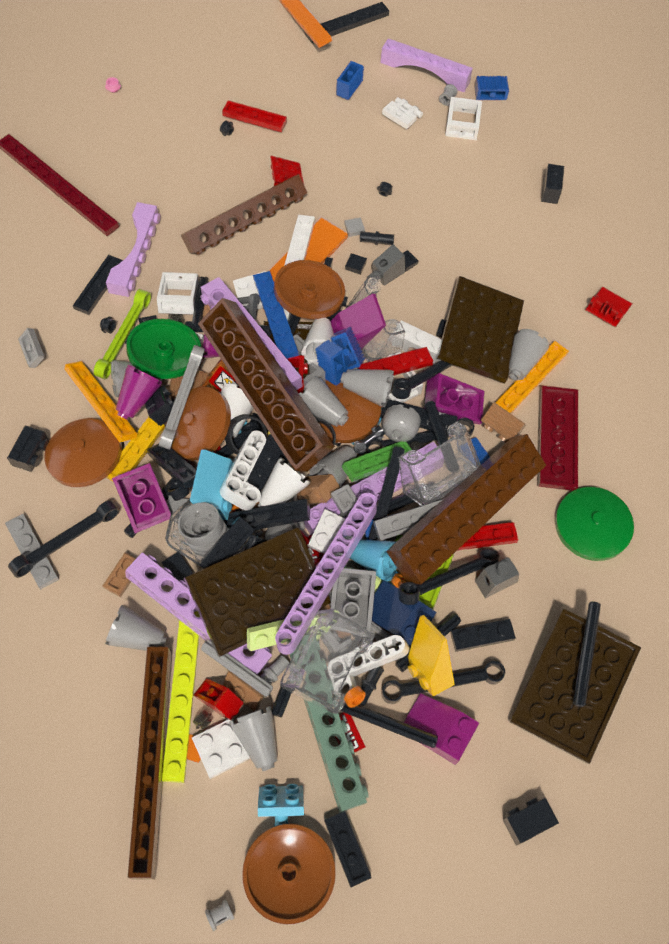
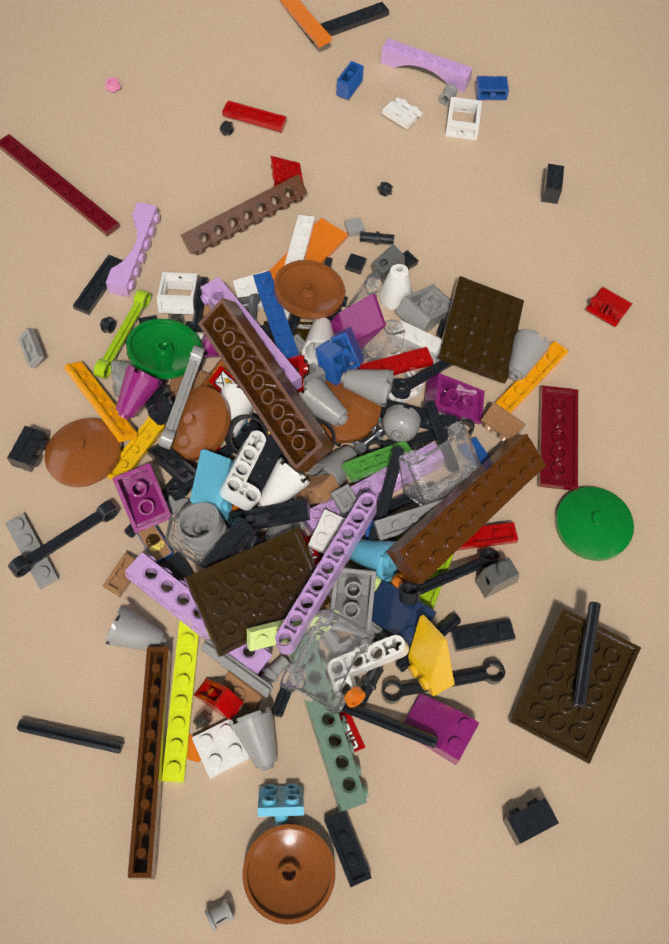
none -> black axle [17,719,123,754]
none -> tile [137,525,173,564]
none -> white cone [379,264,413,311]
none -> light grey slope [396,284,452,332]

